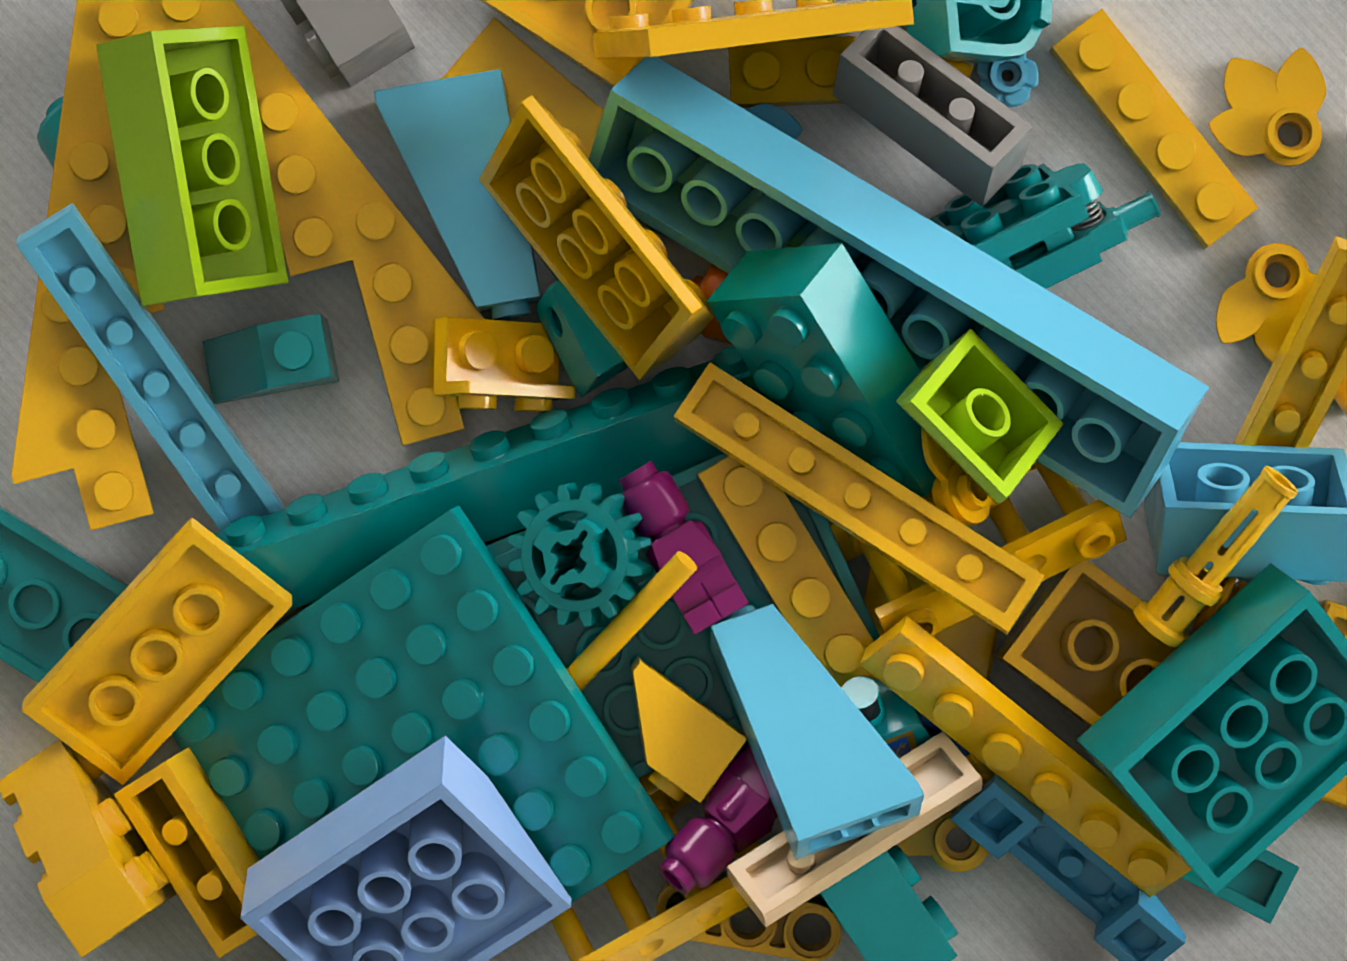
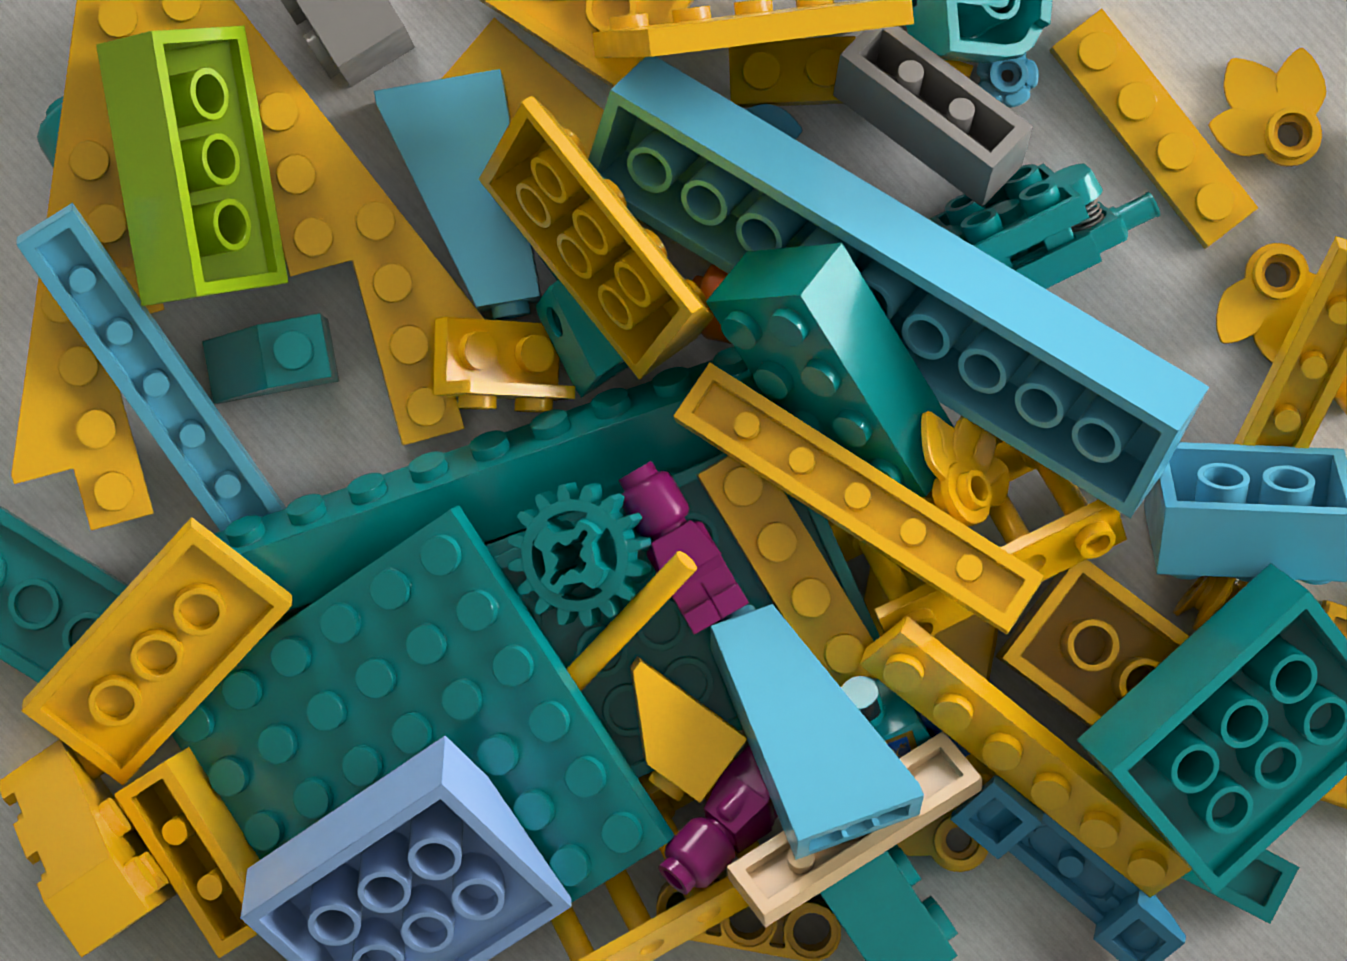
lime slope [895,328,1064,504] -> none
yellow pin [1133,466,1298,648] -> none

